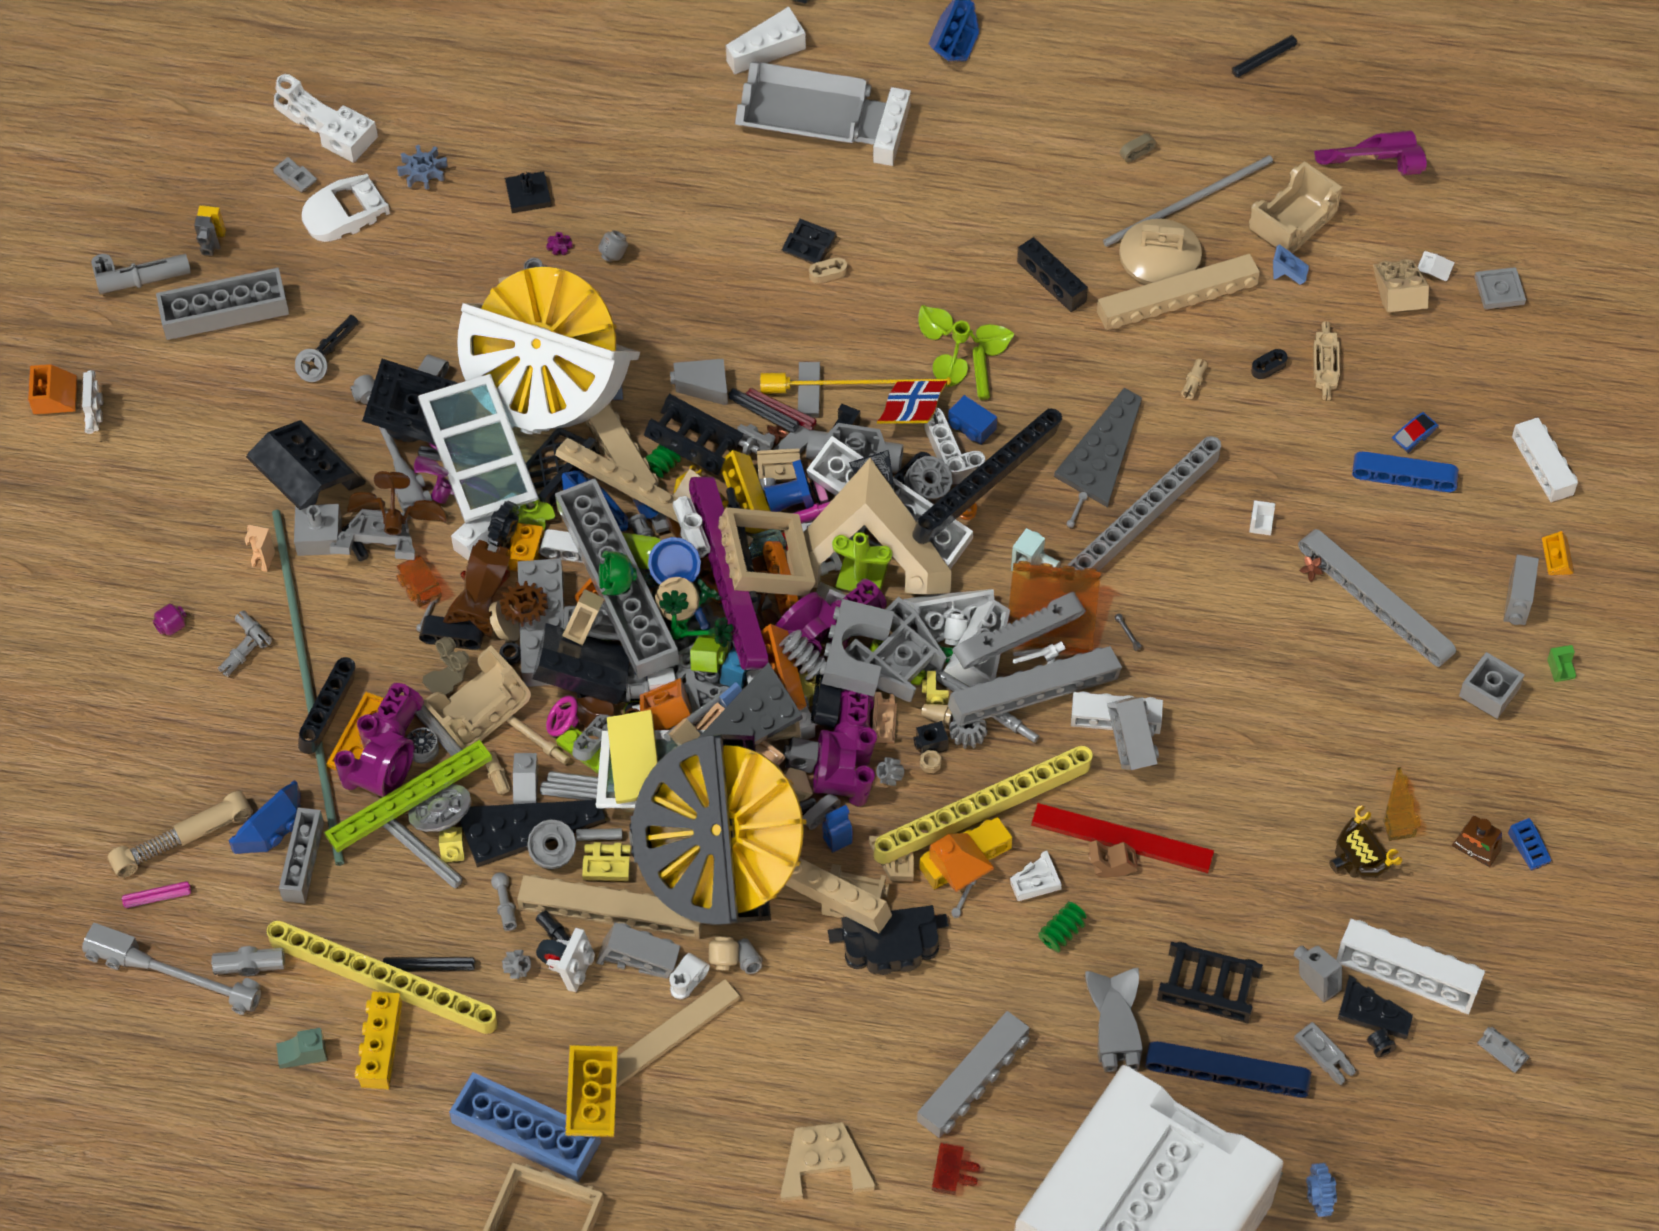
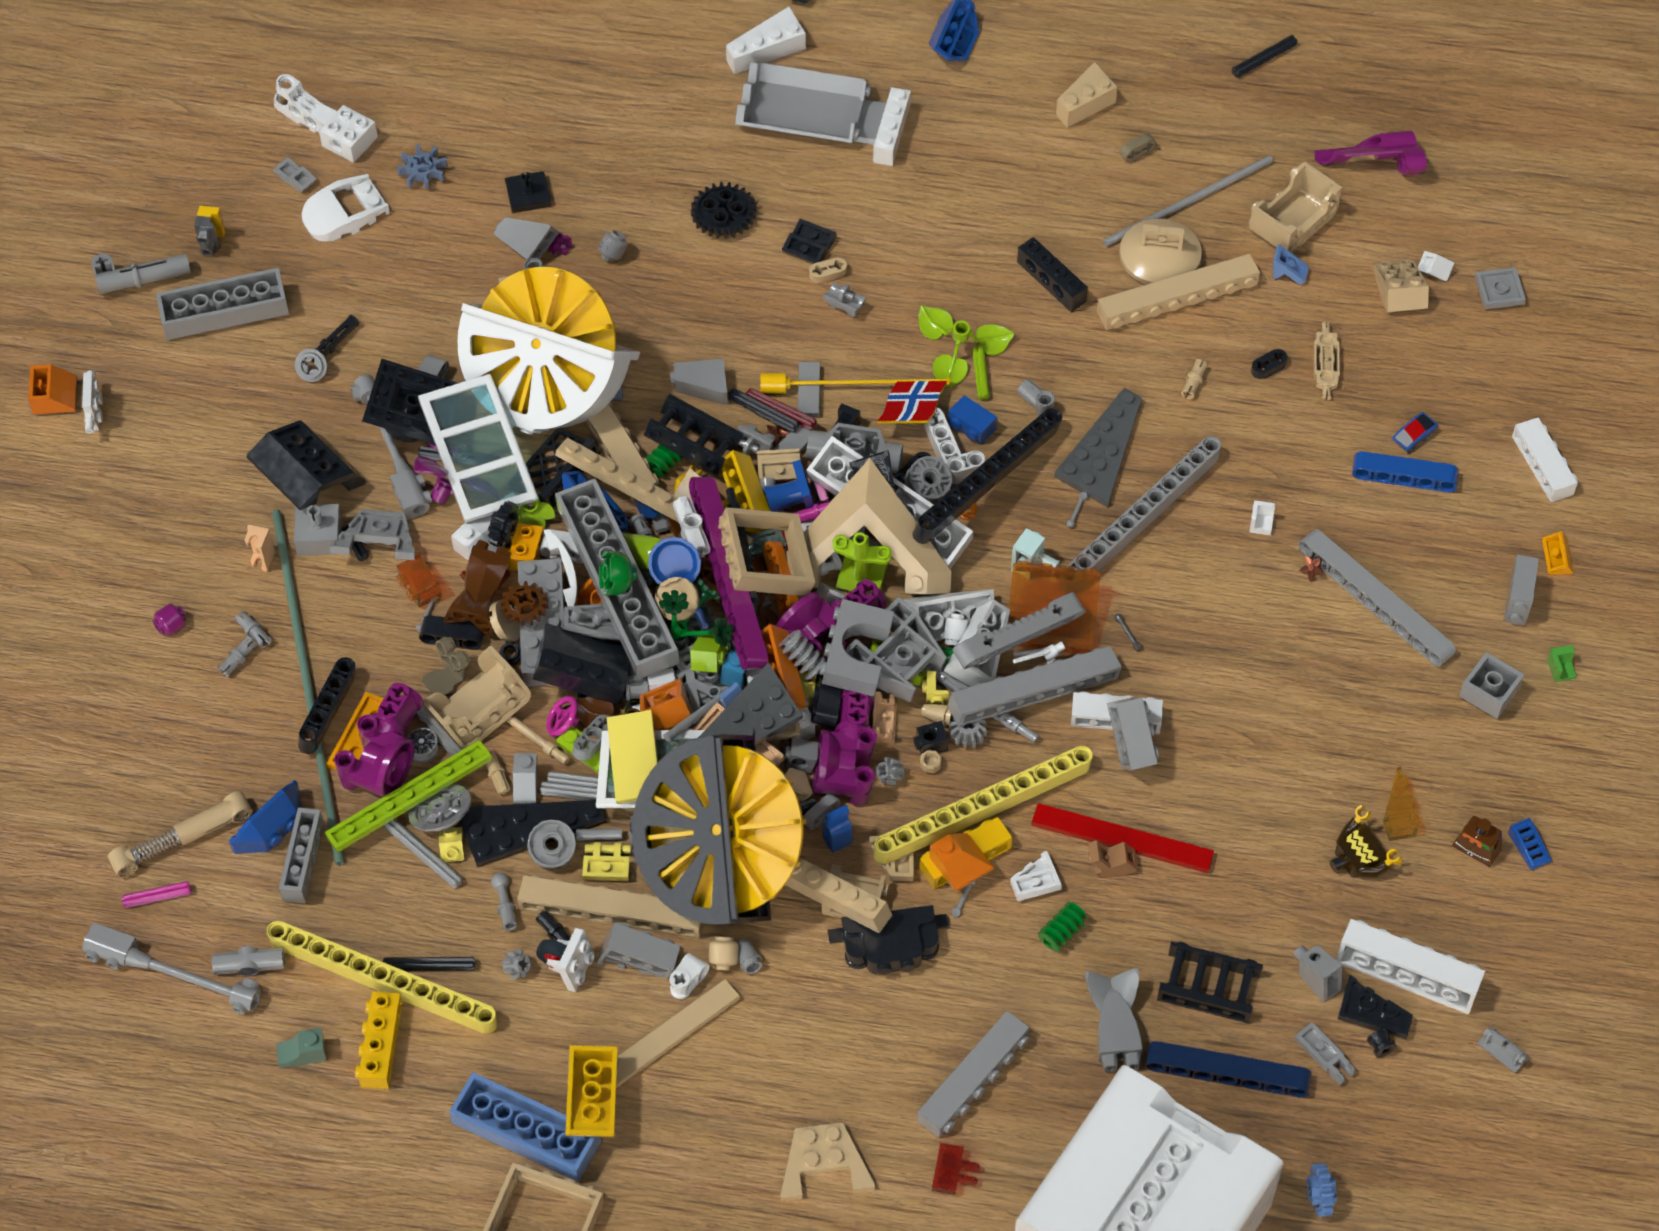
reddish brown plant [347,471,446,535] -> none
tan slope [562,589,605,645] -> none
tan tile [669,718,701,746] -> none
none -> light grey slope [493,217,559,260]
none -> white slope [544,529,578,607]
none -> black gear [691,182,756,239]
none -> light grey hips [823,283,866,318]
none -> light grey piece [1017,379,1055,416]
none -> tan wedge [1056,62,1117,128]

